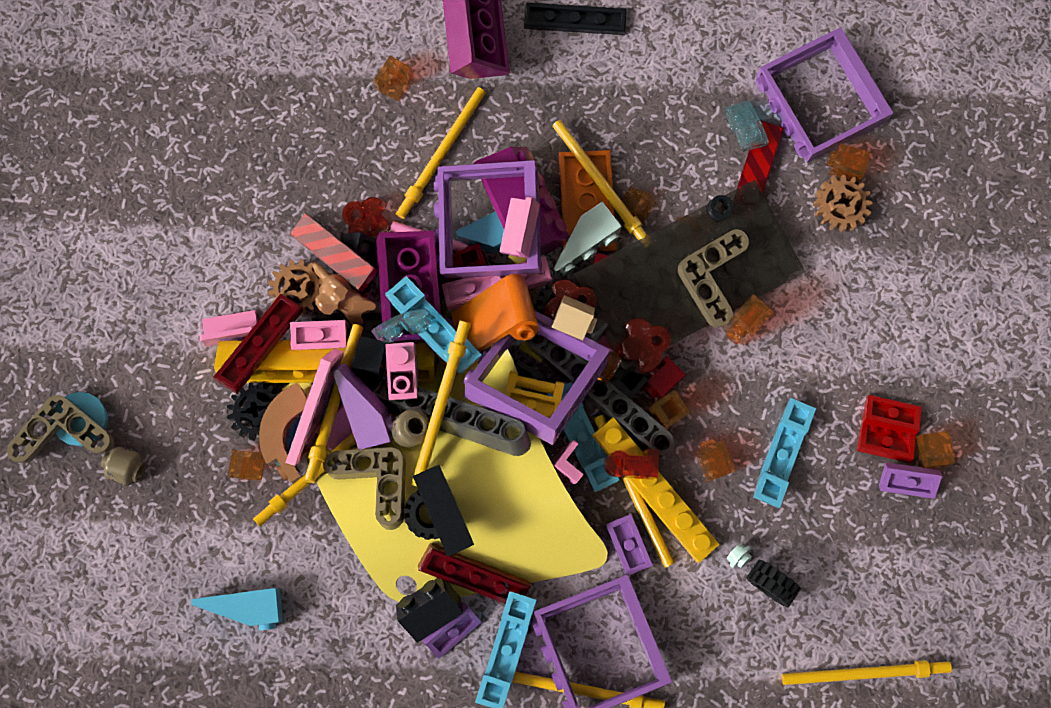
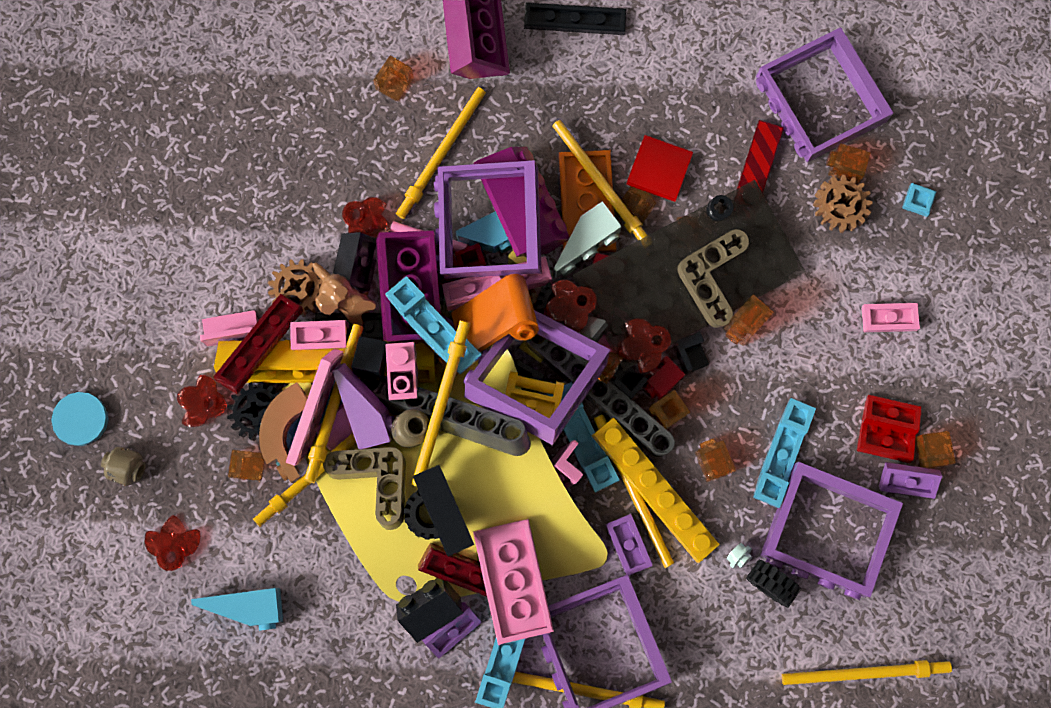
dark tan beam [7,395,114,464] -> none
tile [290,213,379,292] -> none
clear light blue slope [371,309,435,343] -> none
bright pink panel [500,197,540,258] -> none
tan brick [551,295,597,341] -> none
clear red leg [603,449,659,480] -> none
clear light blue slope [724,101,769,152] -> none
none -> clear red plate [145,515,201,571]
none -> clear red plate [177,375,227,427]
none -> bright pink tile [473,519,554,645]
none -> red slope [626,135,693,202]
none -> black panel [672,331,709,374]
none -> medium lavender window [760,462,903,601]
none -> bright pink plate [862,303,920,332]
none -> medium azure tile [902,183,937,217]

